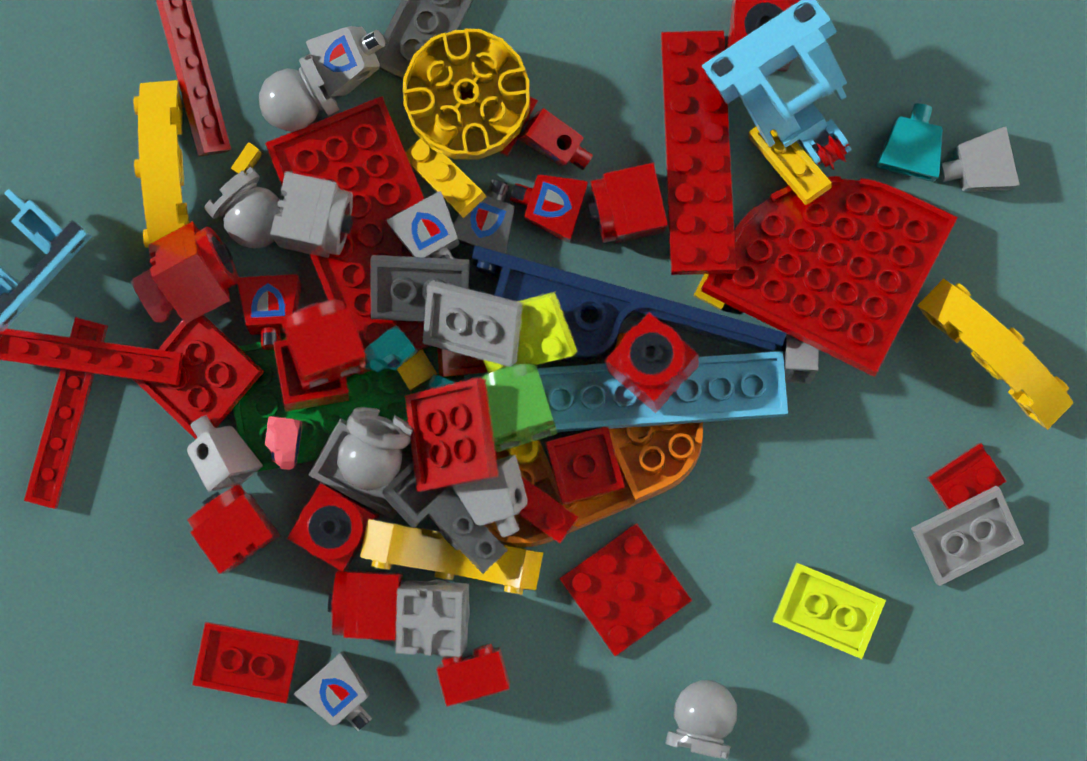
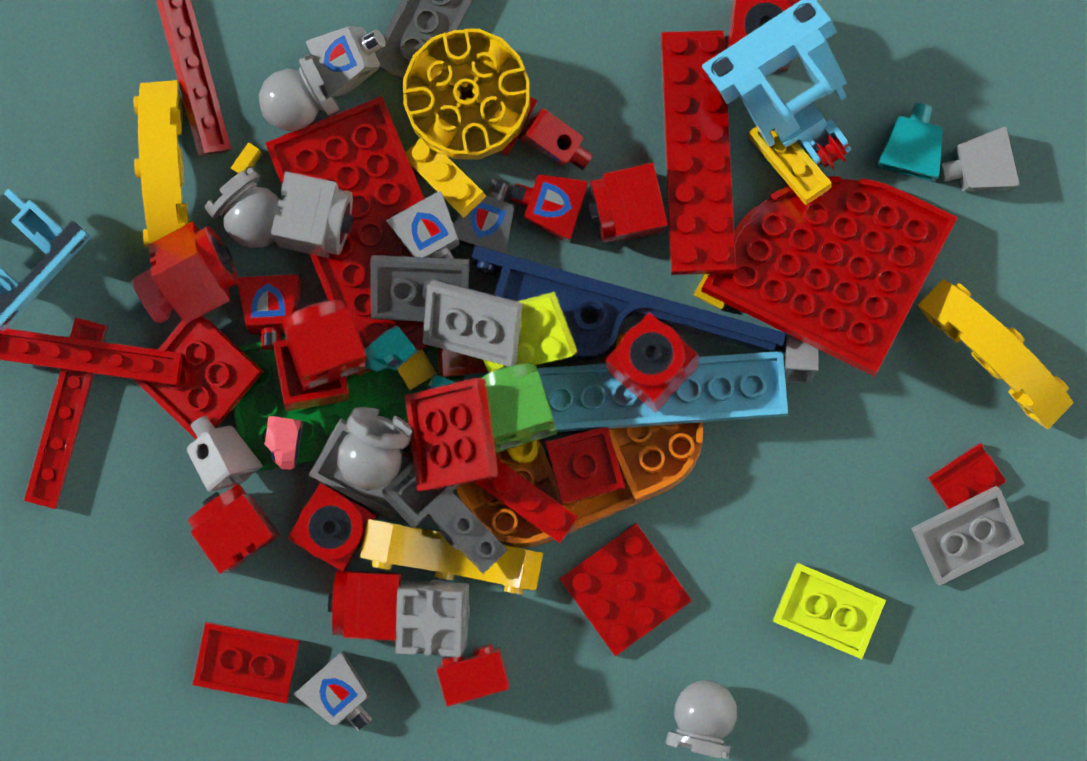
light grey torso [453,455,527,537] -> none

